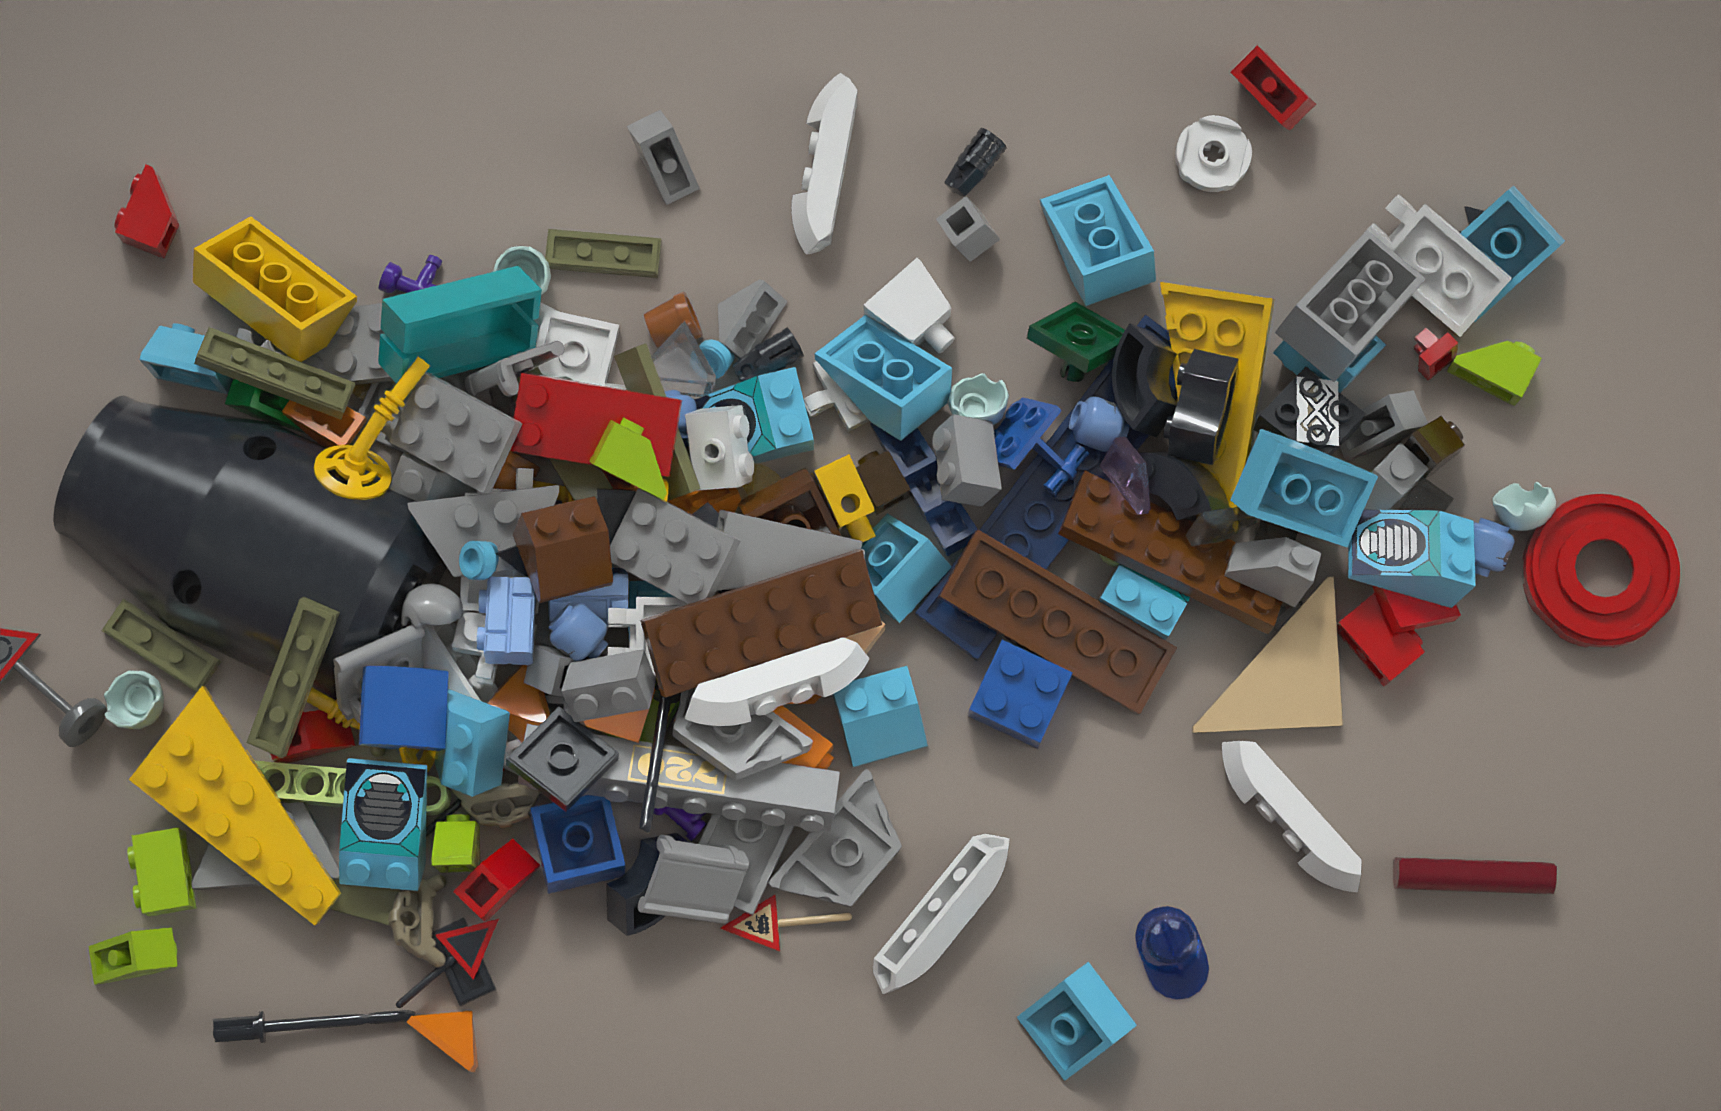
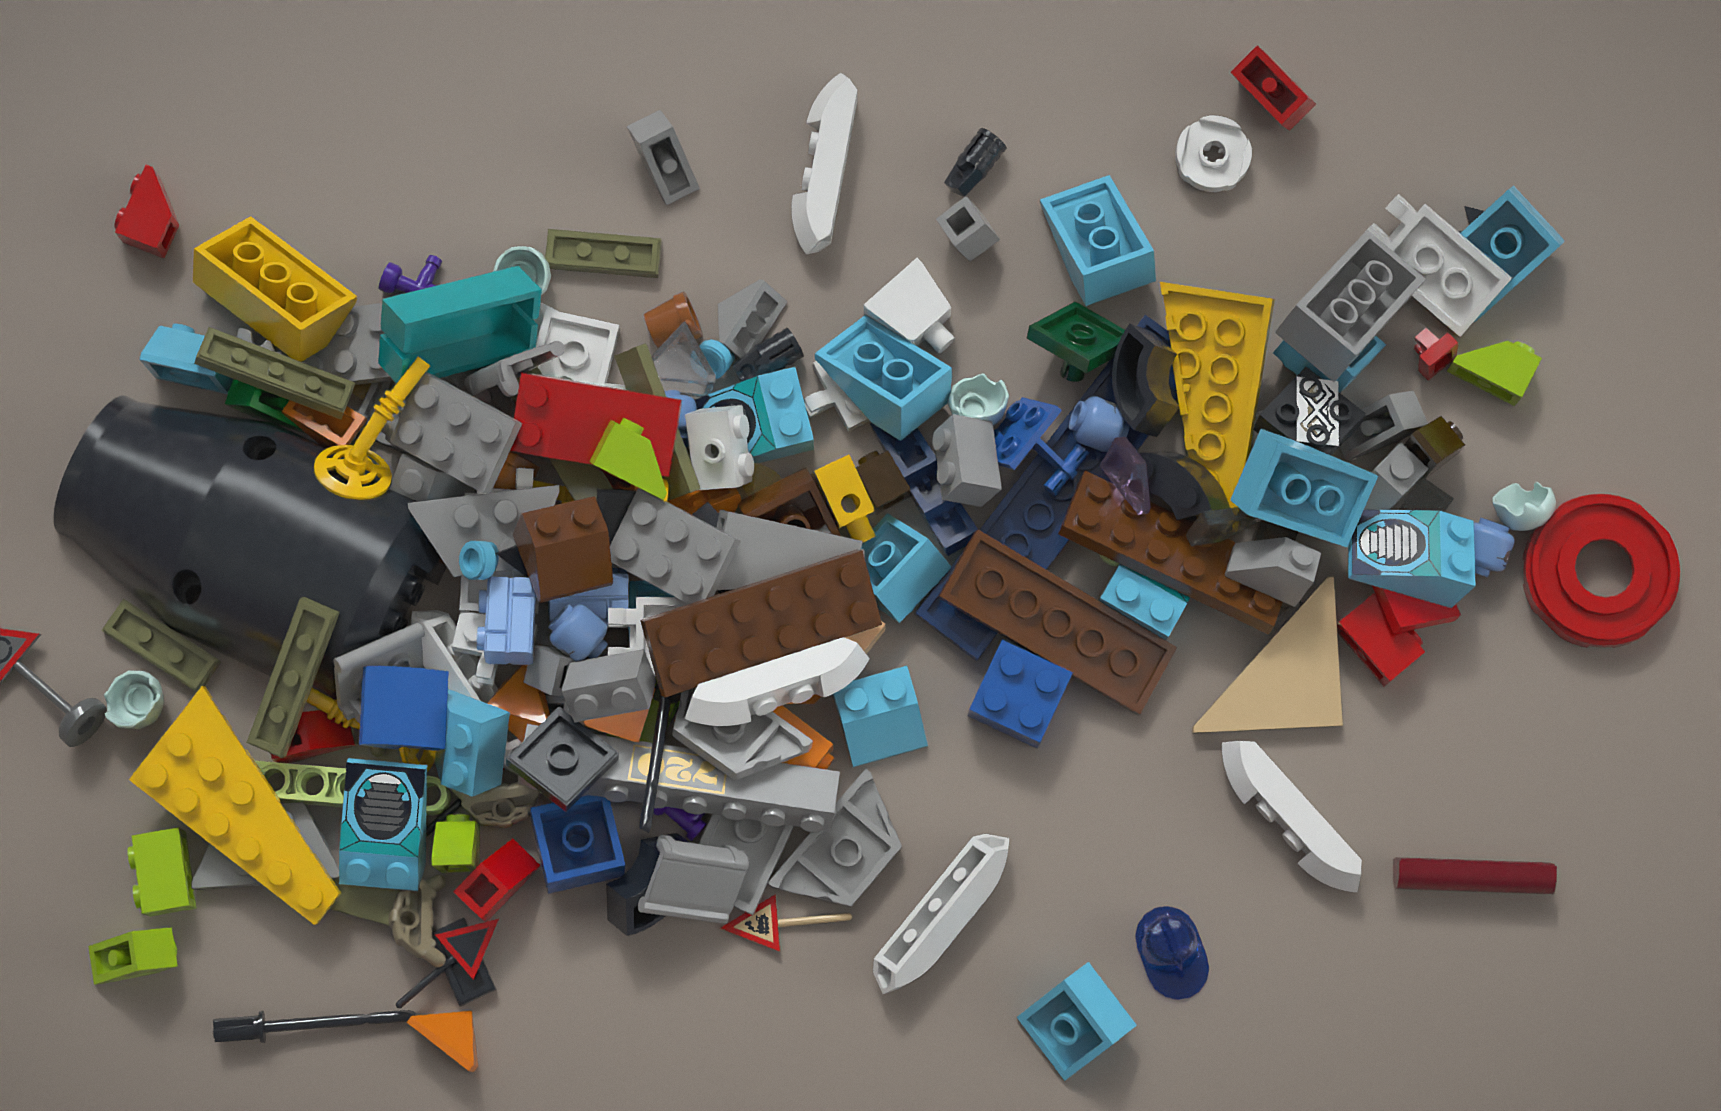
light grey hair [401,584,463,628] -> none
black brick [1164,349,1239,465] -> none

